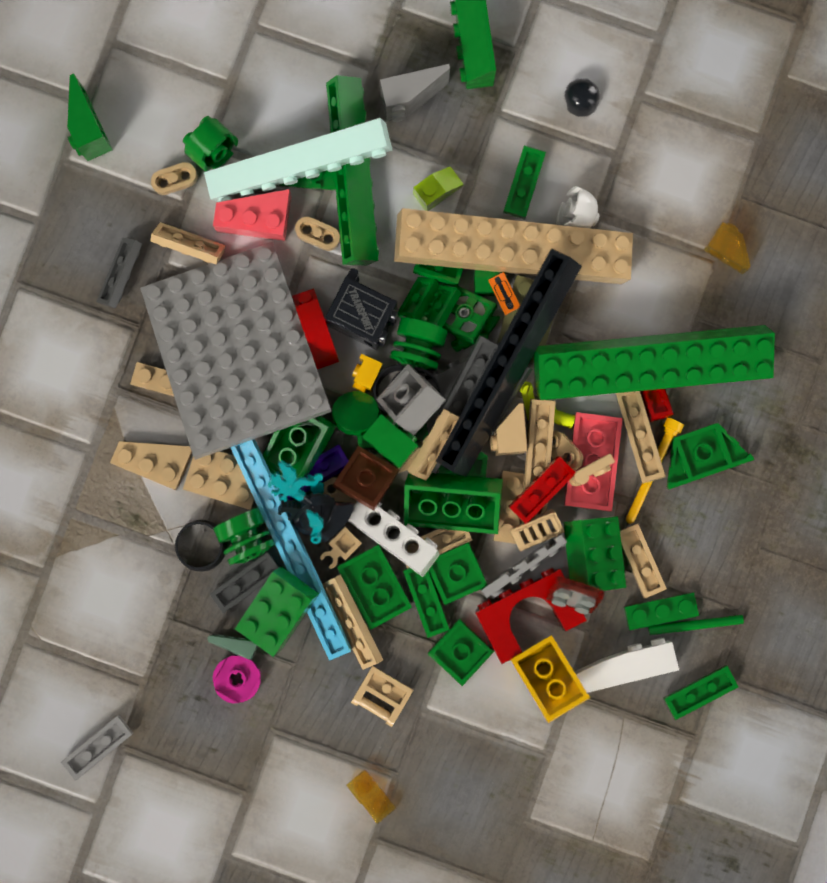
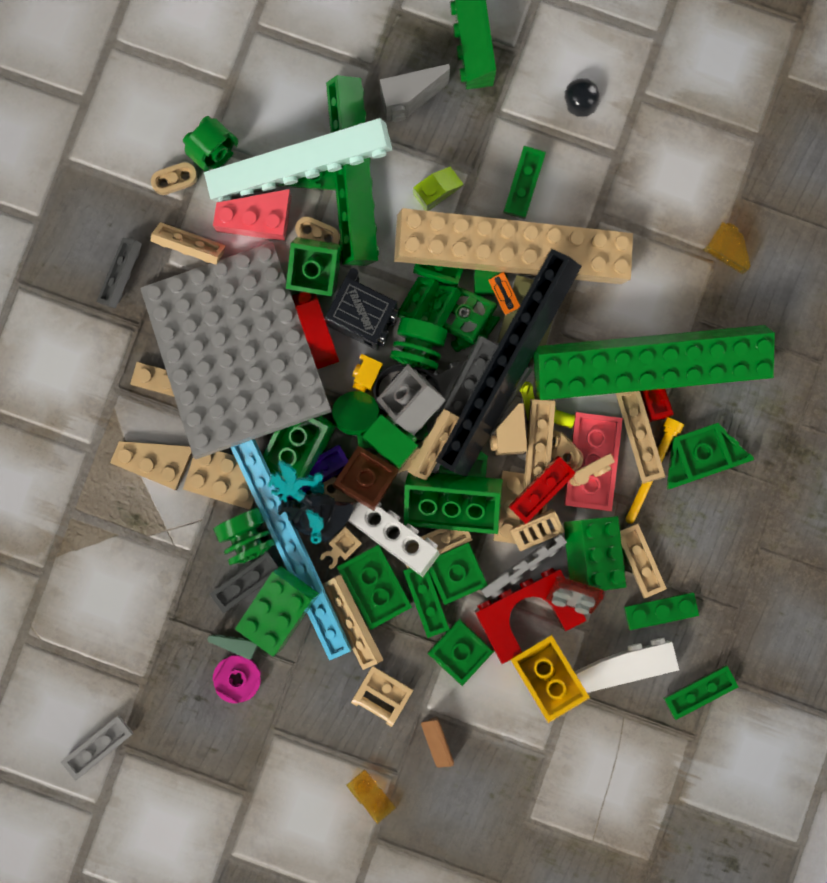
green slope [67,73,113,161] -> none
black tyre [175,520,227,572] -> none
white cylinder [556,186,599,228] -> none
green bar [648,615,744,635] -> none
none -> green brick [286,237,342,296]
none -> medium nougat slope [421,717,454,768]

